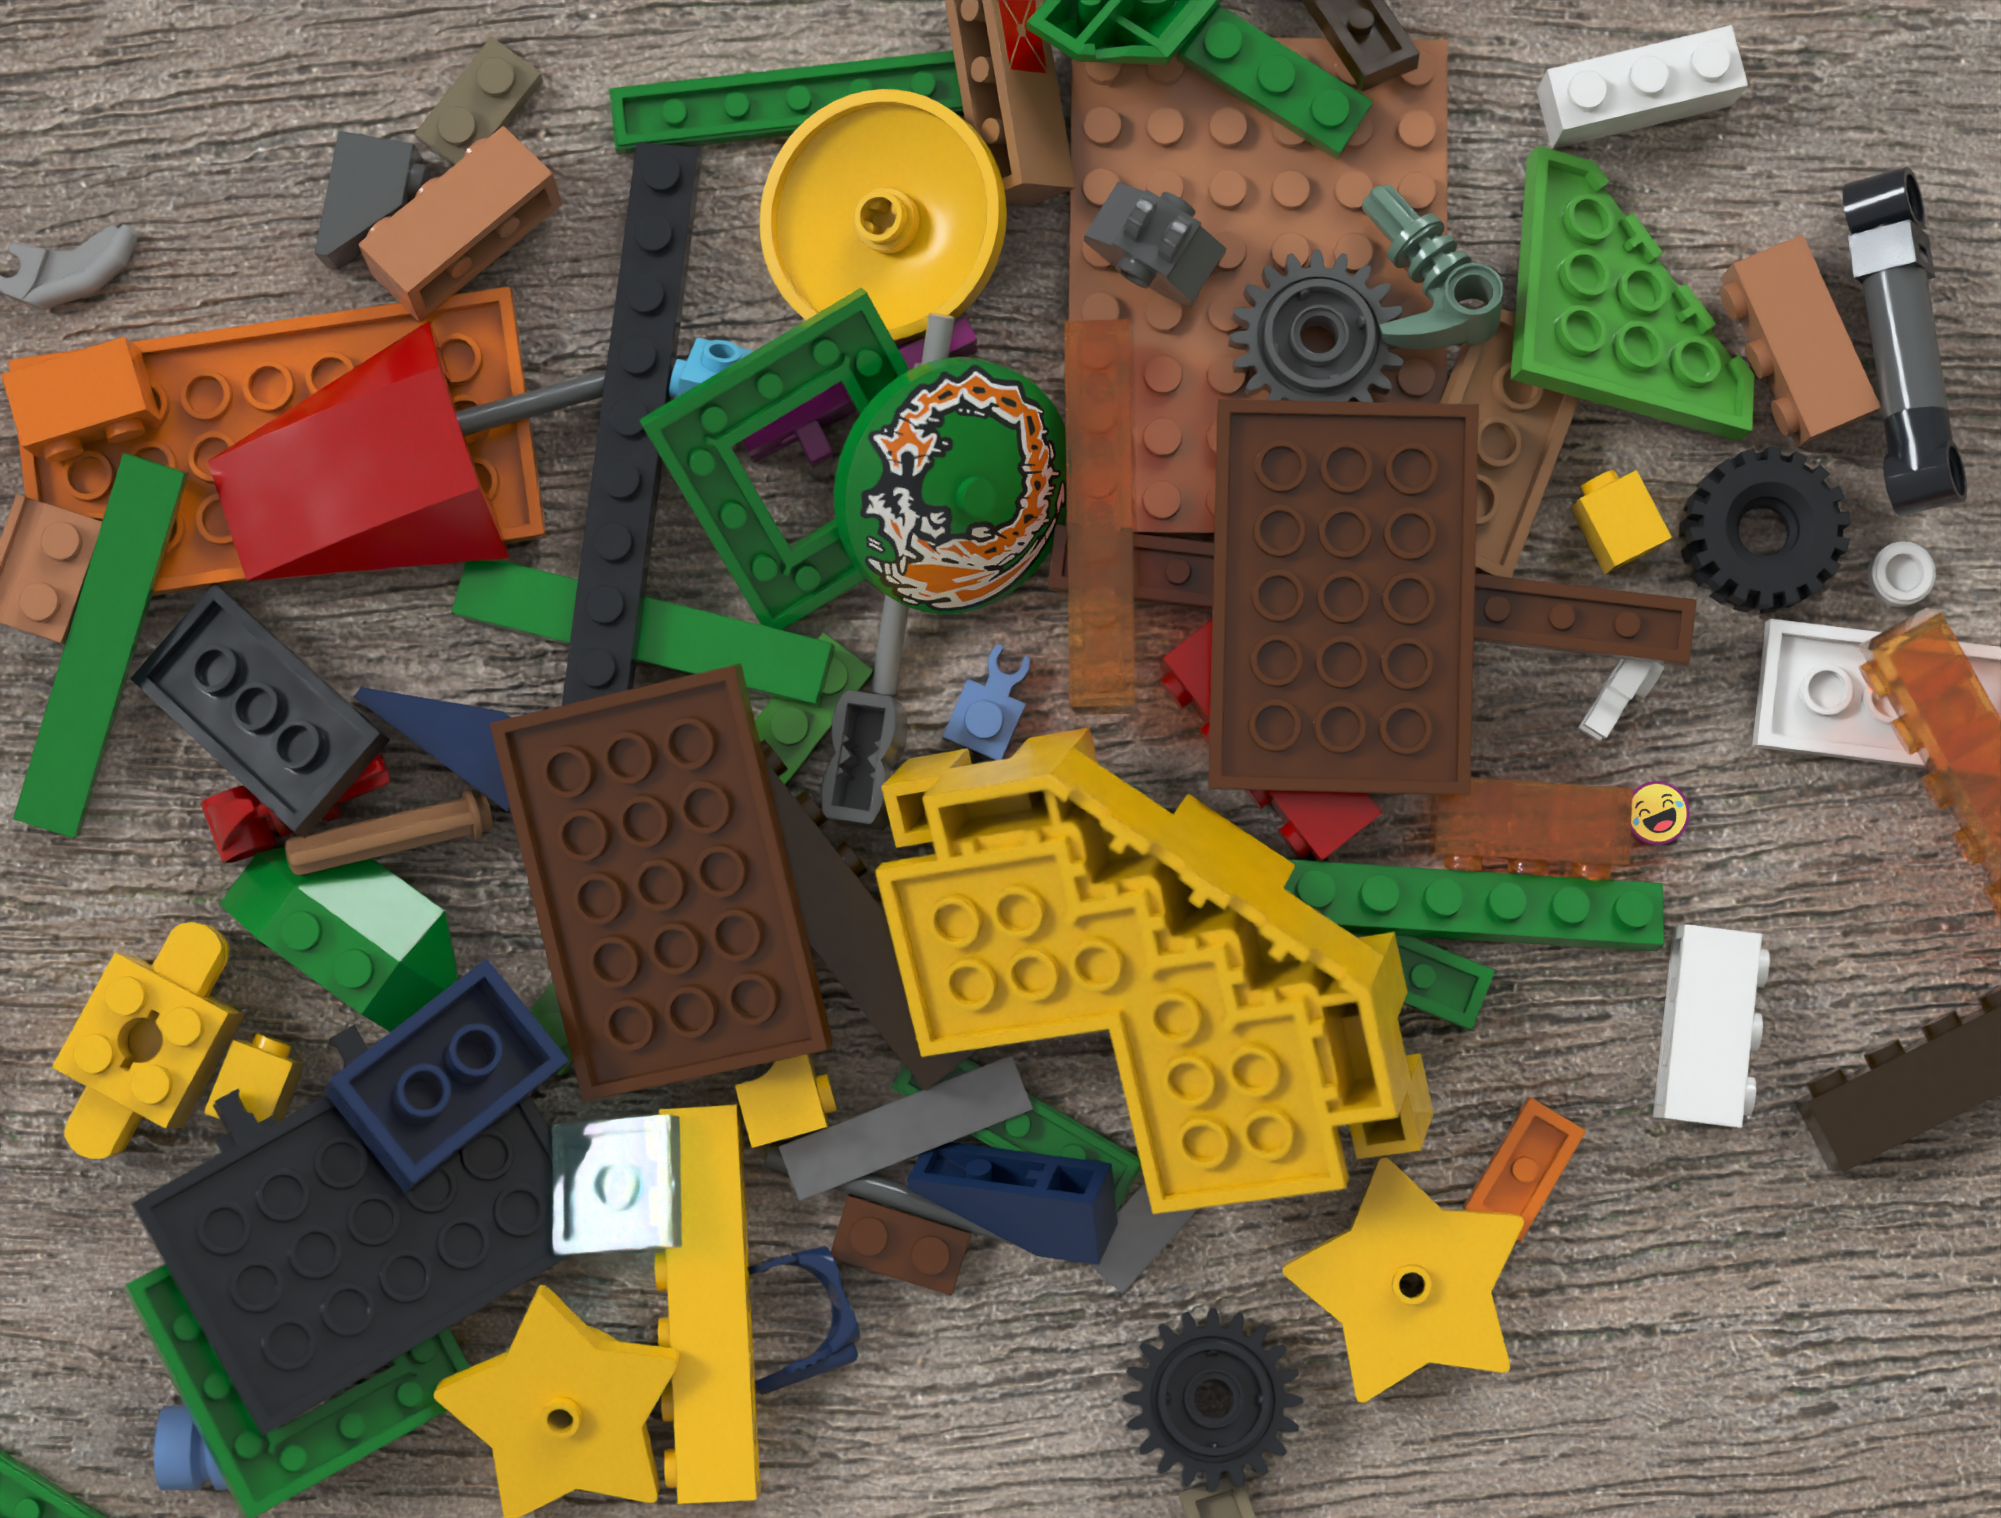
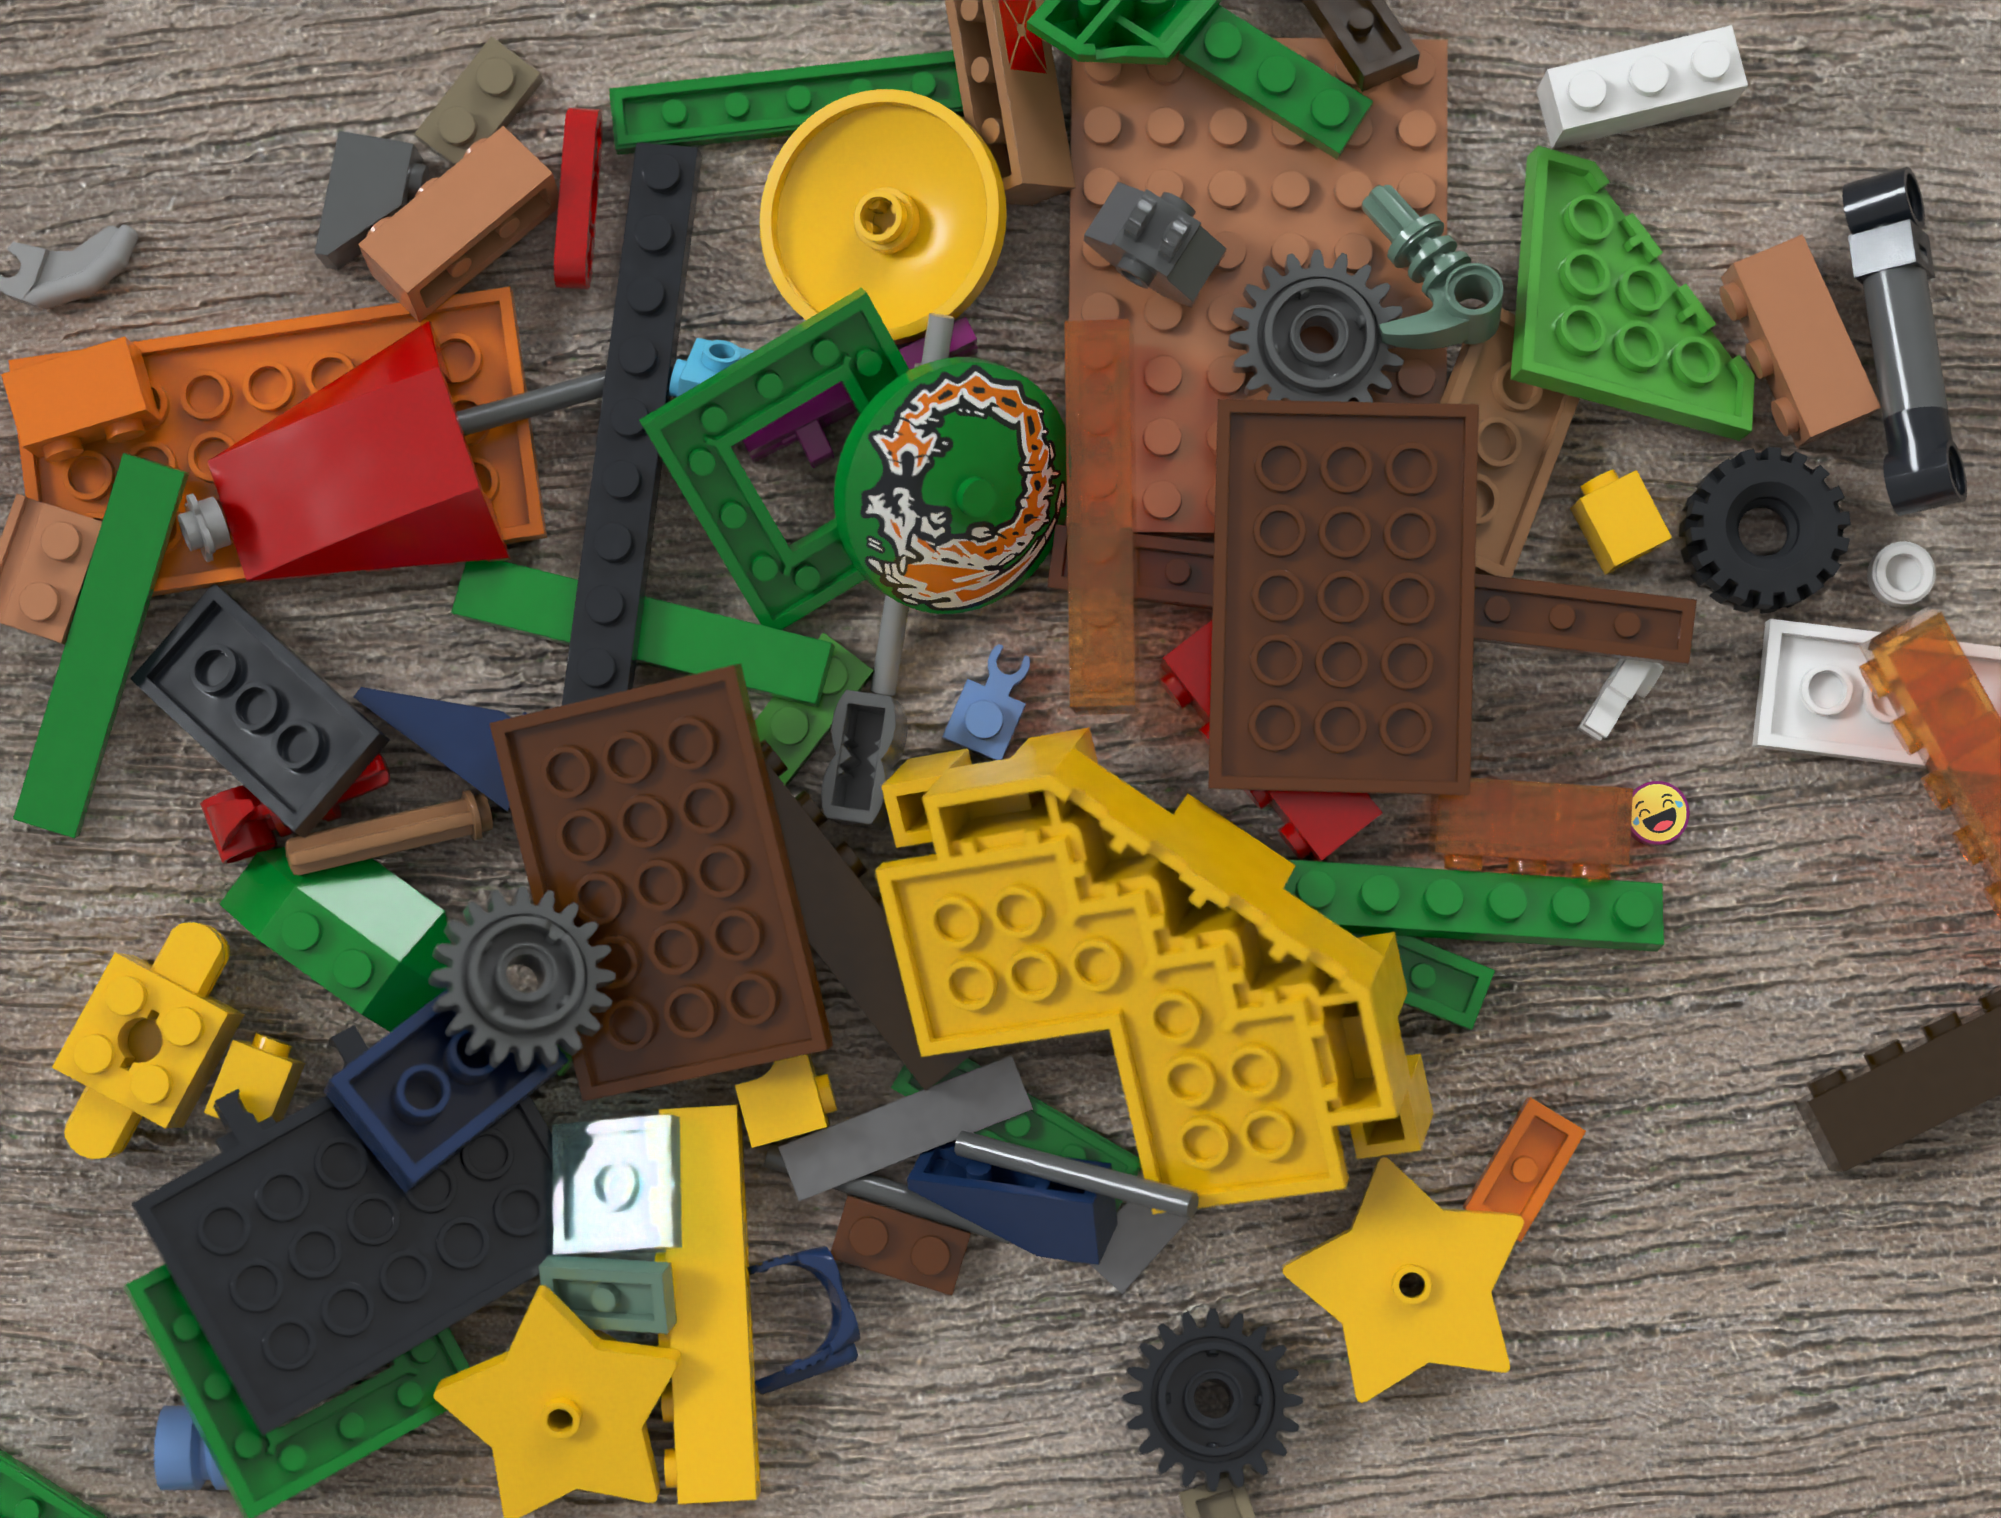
white brick [1653,924,1770,1128] -> none
none -> light grey plate [178,493,231,562]
none -> dark grey gear [428,886,616,1072]
none -> sand green plate [539,1255,677,1334]
none -> red beam [554,107,603,290]
none -> dark grey bar [955,1131,1199,1218]

